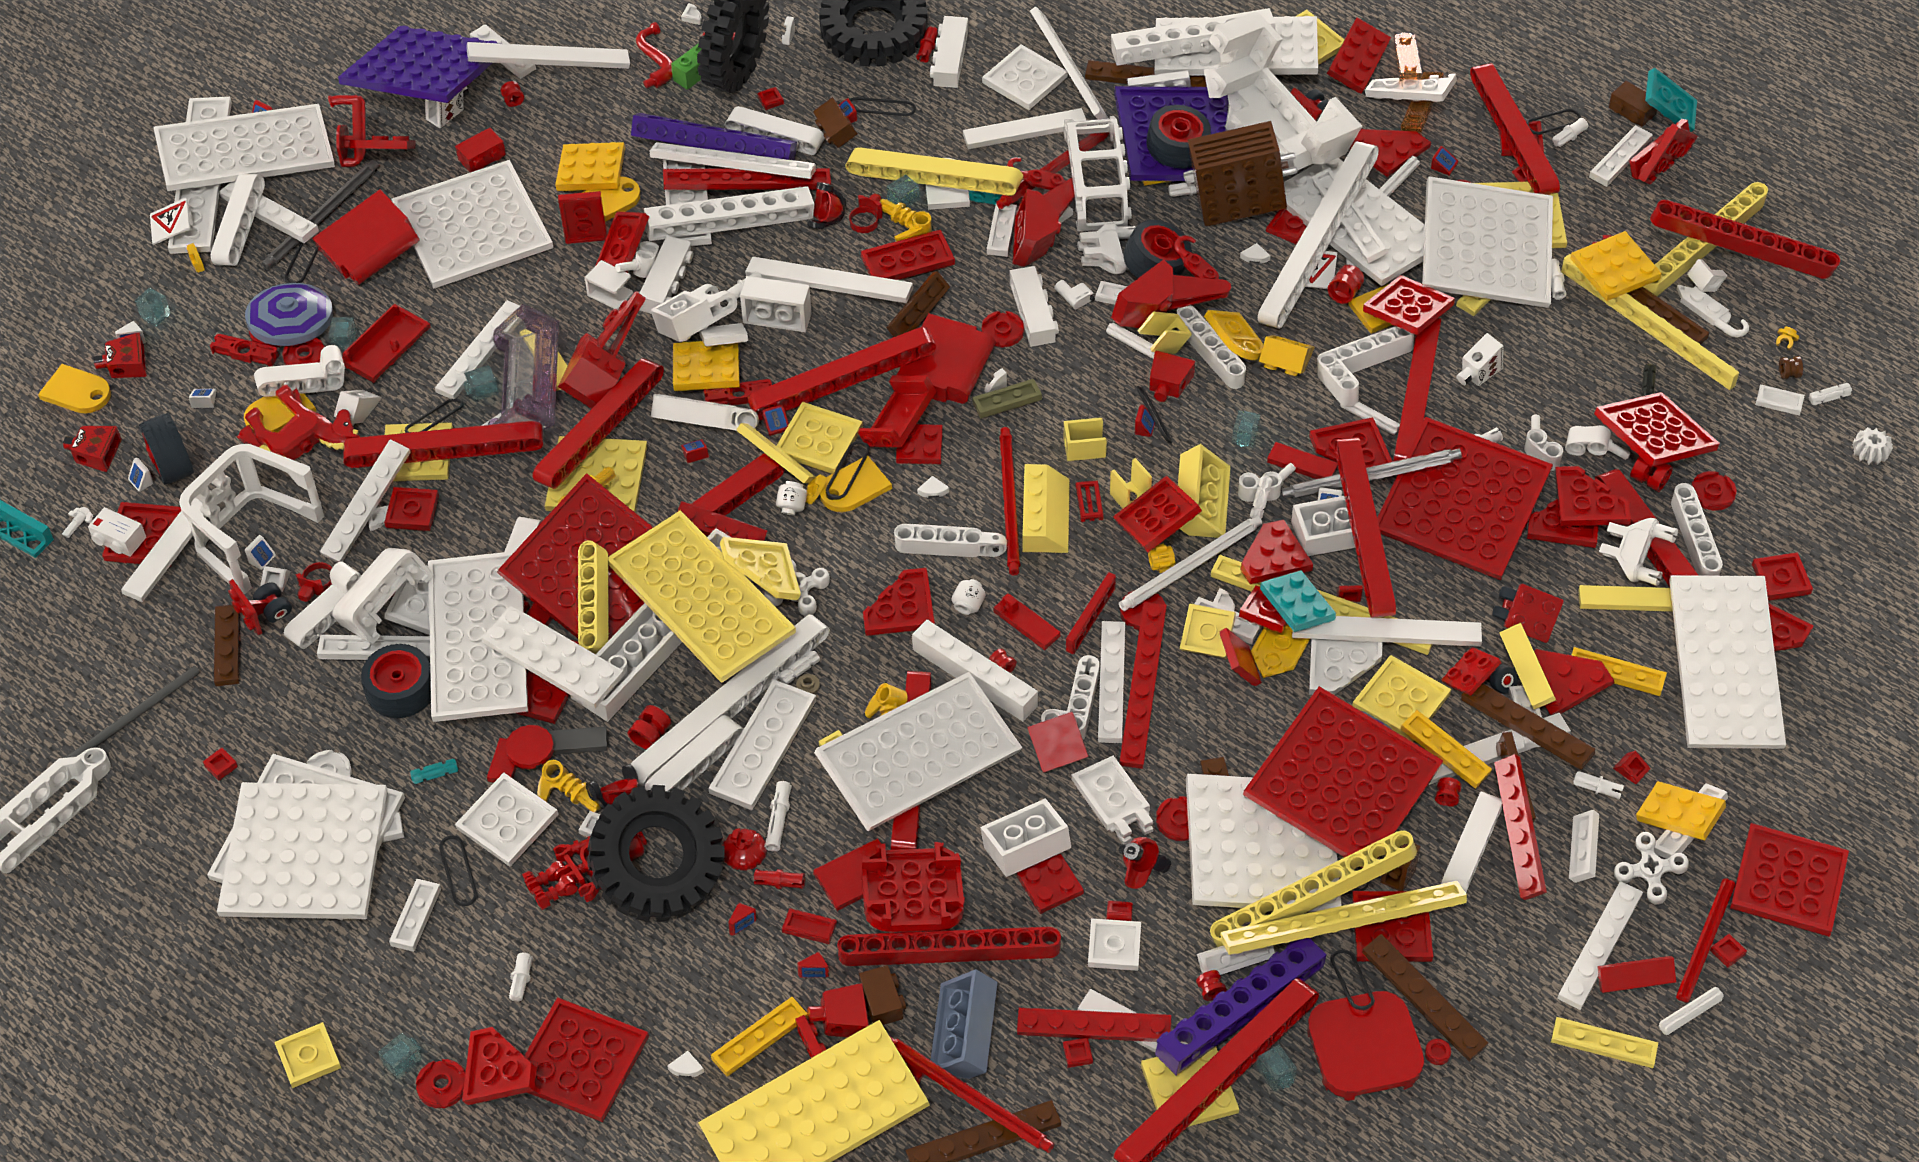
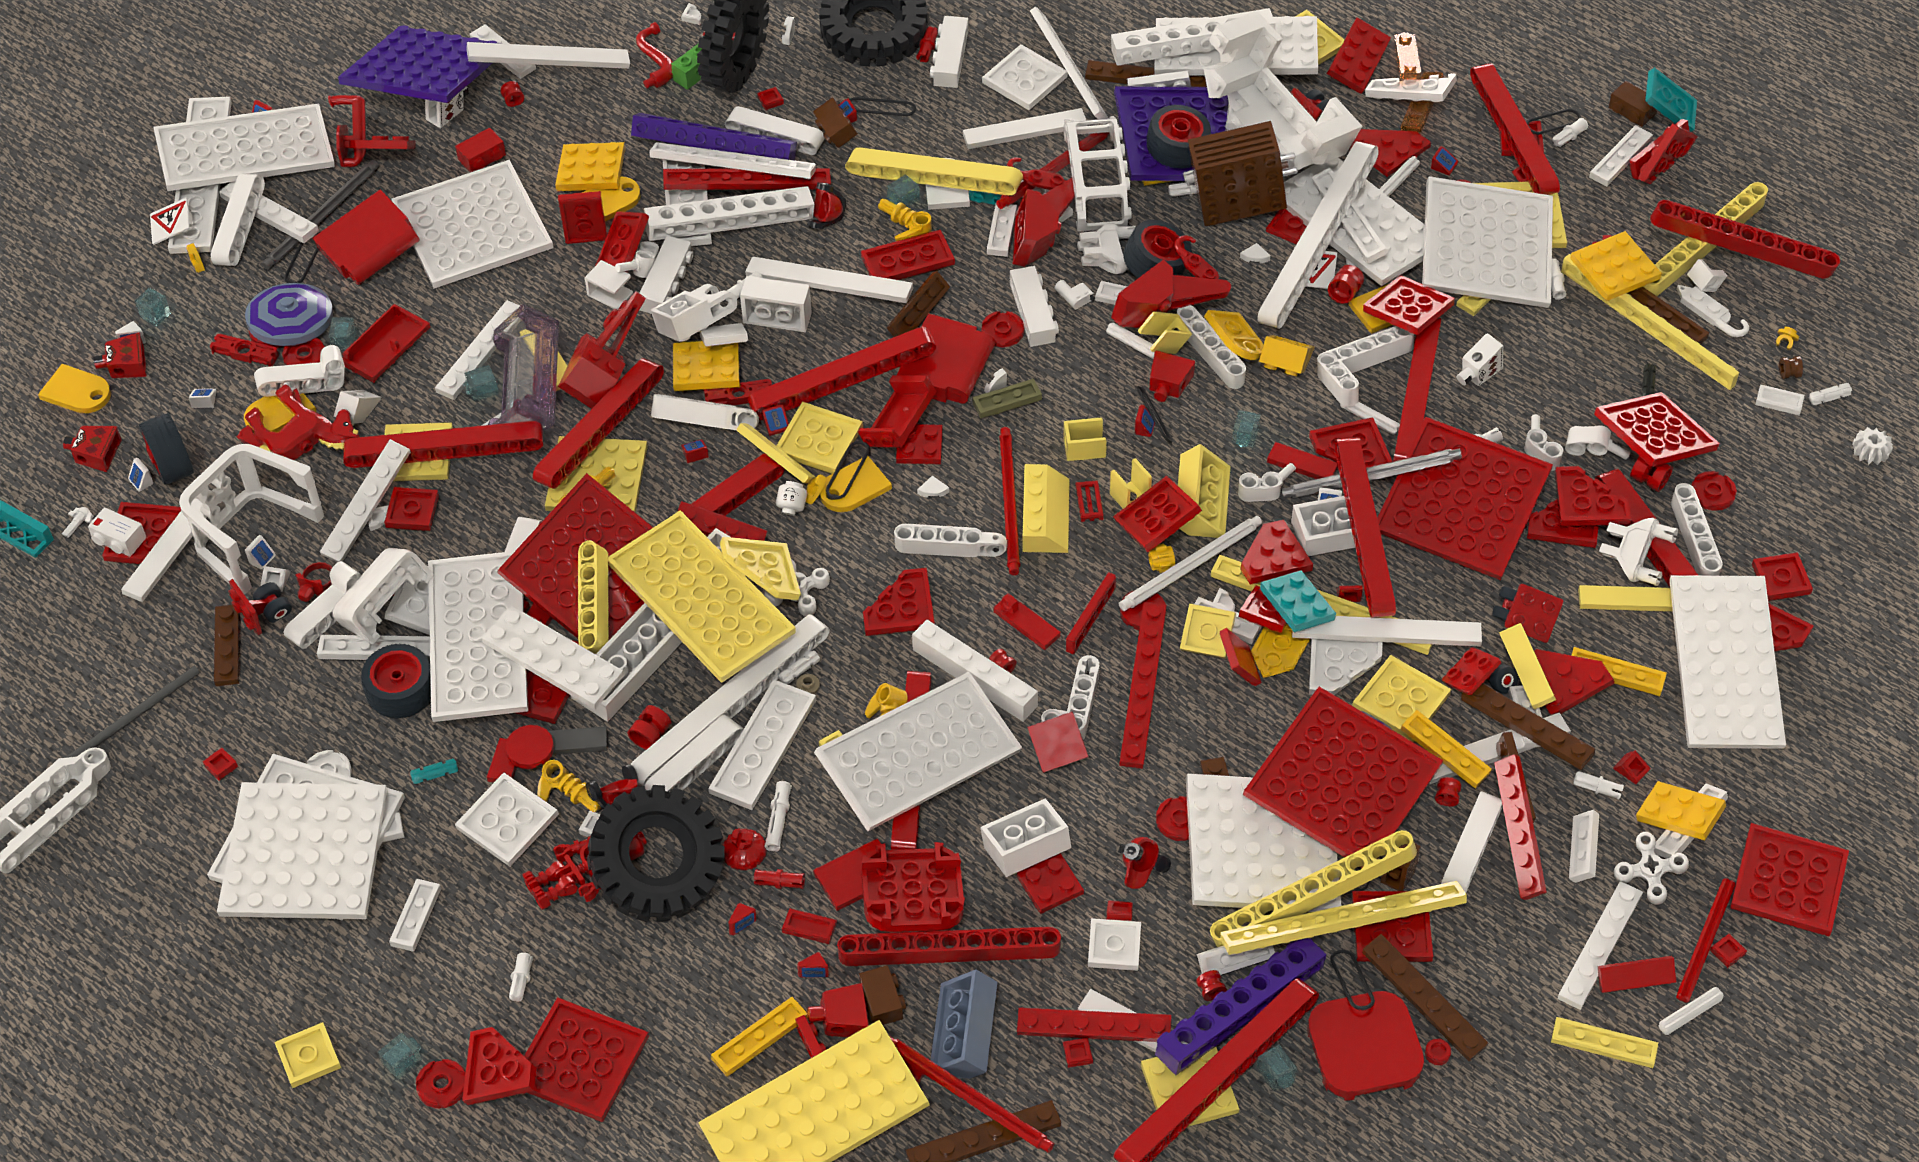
black piece [404,399,464,433] -> none
black piece [439,835,477,907] -> none
white tile [668,1051,704,1077] -> none
red piece [849,193,882,233] -> none
white head [952,579,986,615] -> none
white tile [1072,755,1153,844] -> none
white plate [1098,621,1125,743] -> none
white axle [1250,476,1273,519] -> none

